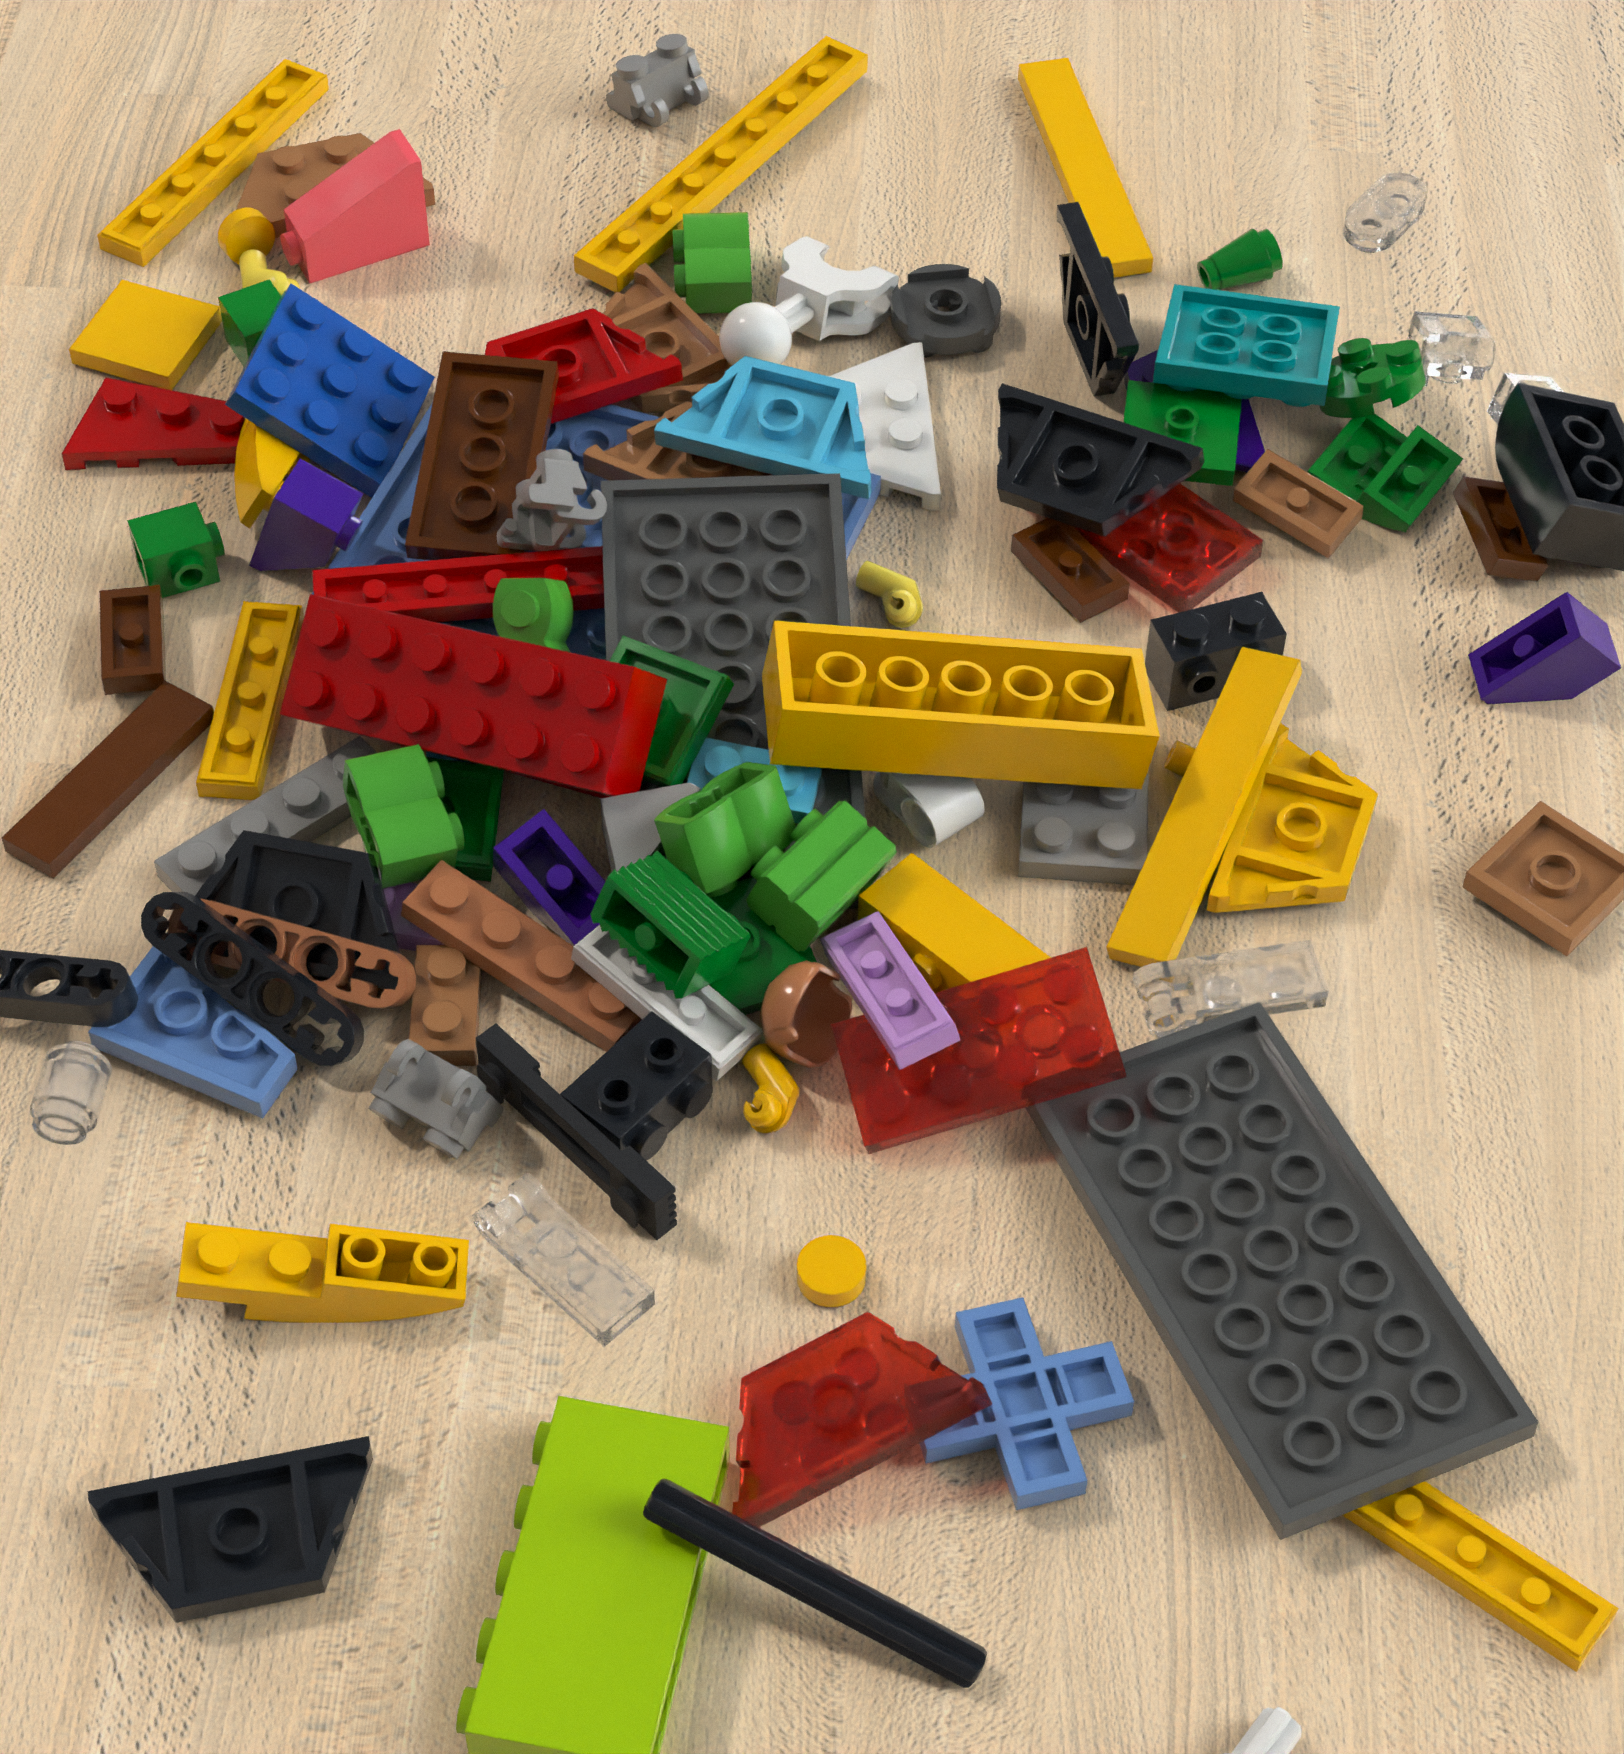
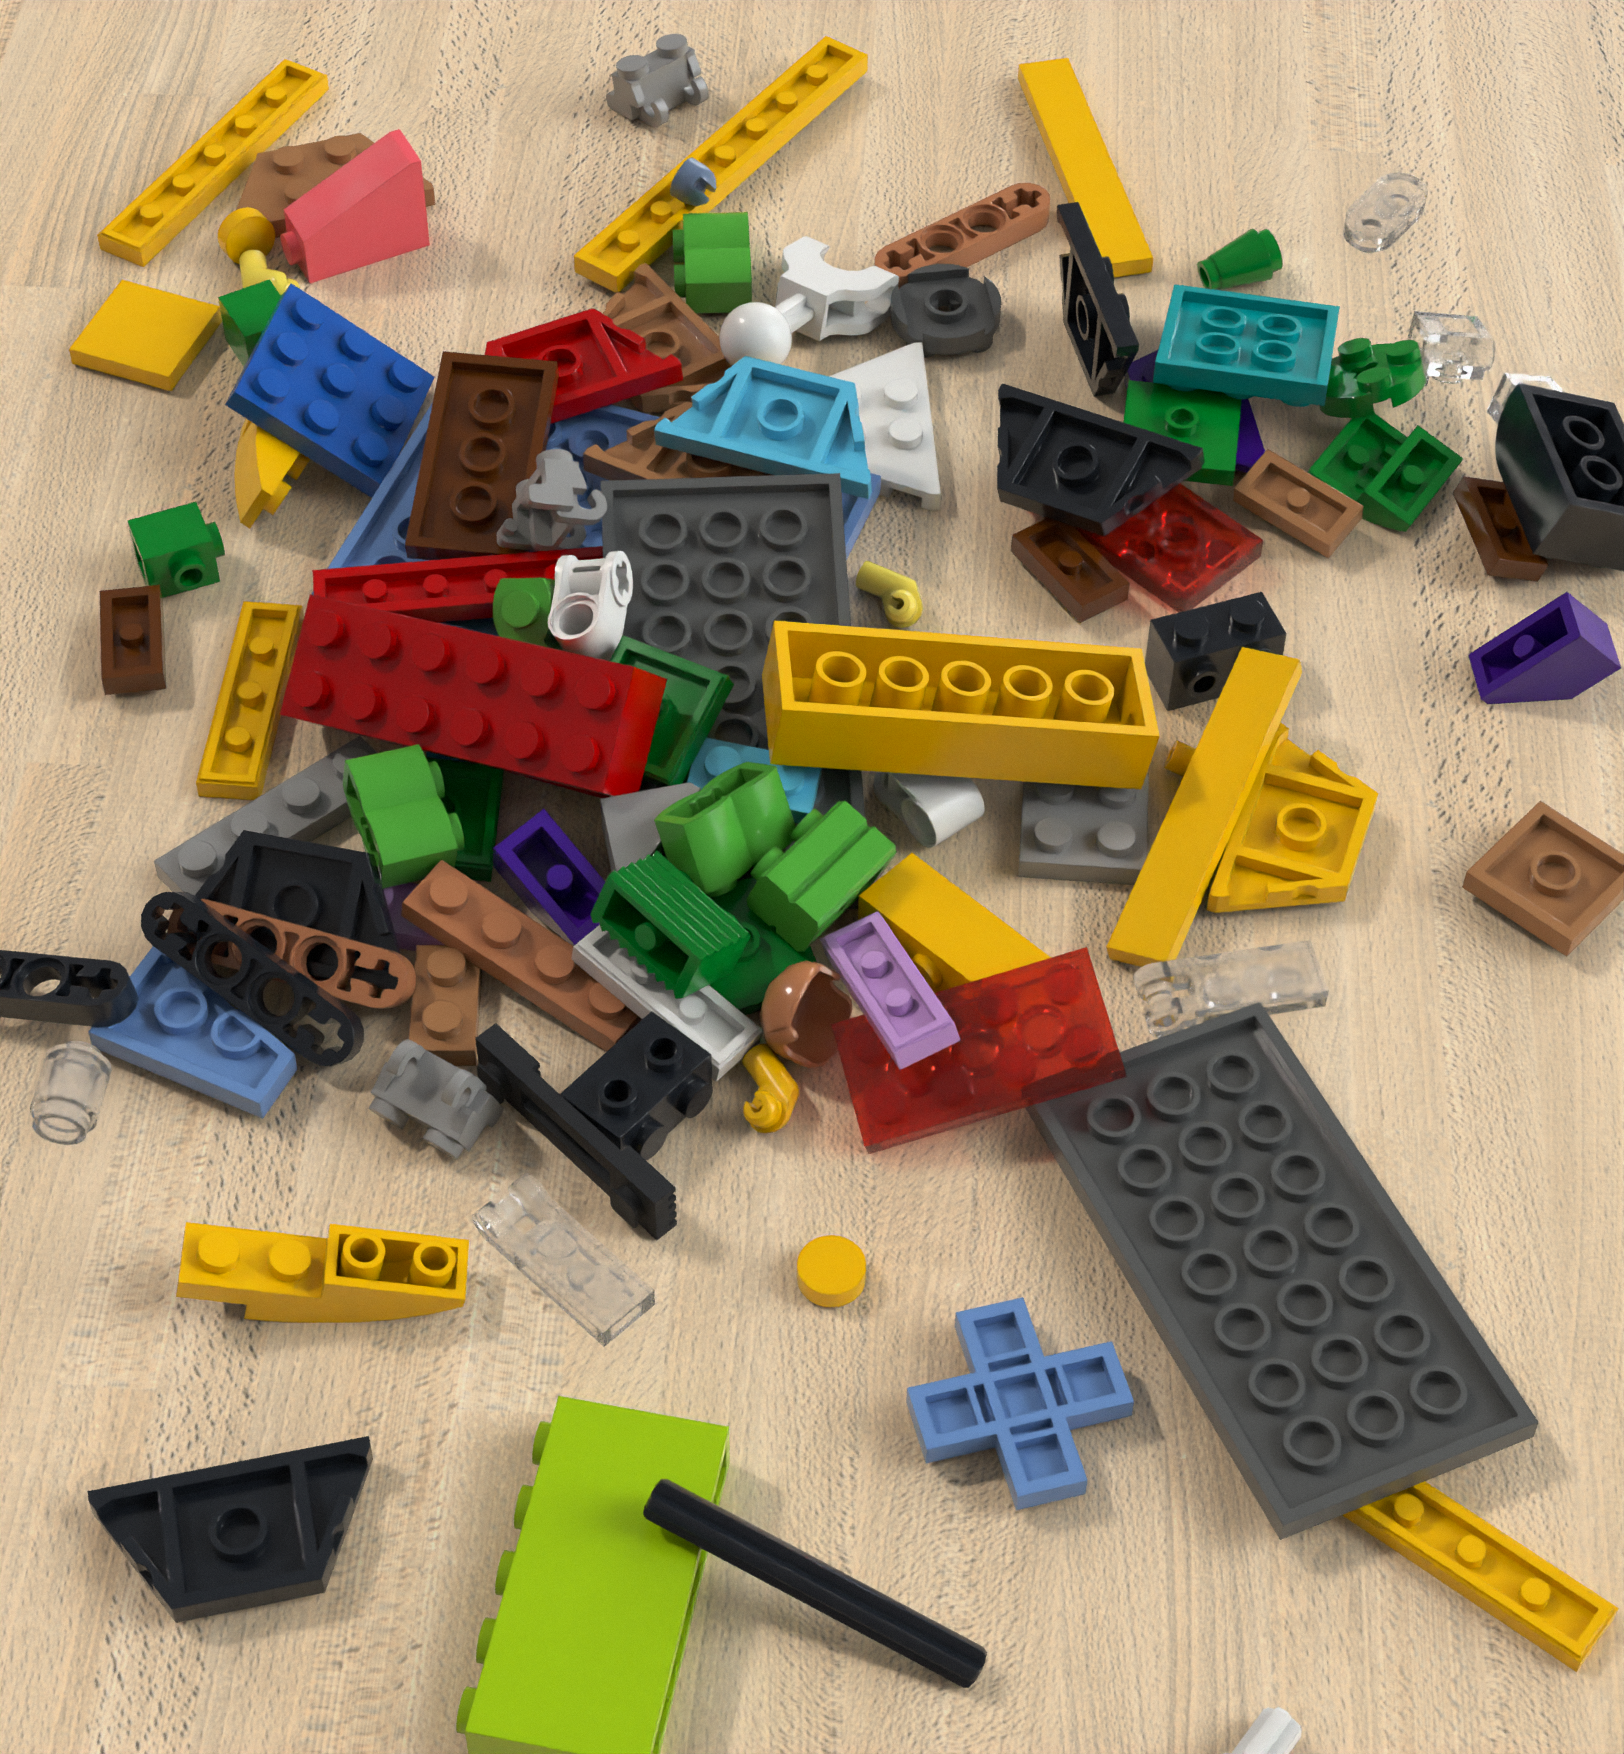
reddish brown tile [2,680,214,879] -> none
red wing [62,377,245,470] -> none
dark purple slope [249,459,363,571] -> none
clear red wing [732,1312,992,1527] -> none
none -> white piece [548,551,633,661]
none -> sand blue hinge [670,157,716,206]
none -> nougat beam [874,183,1050,289]

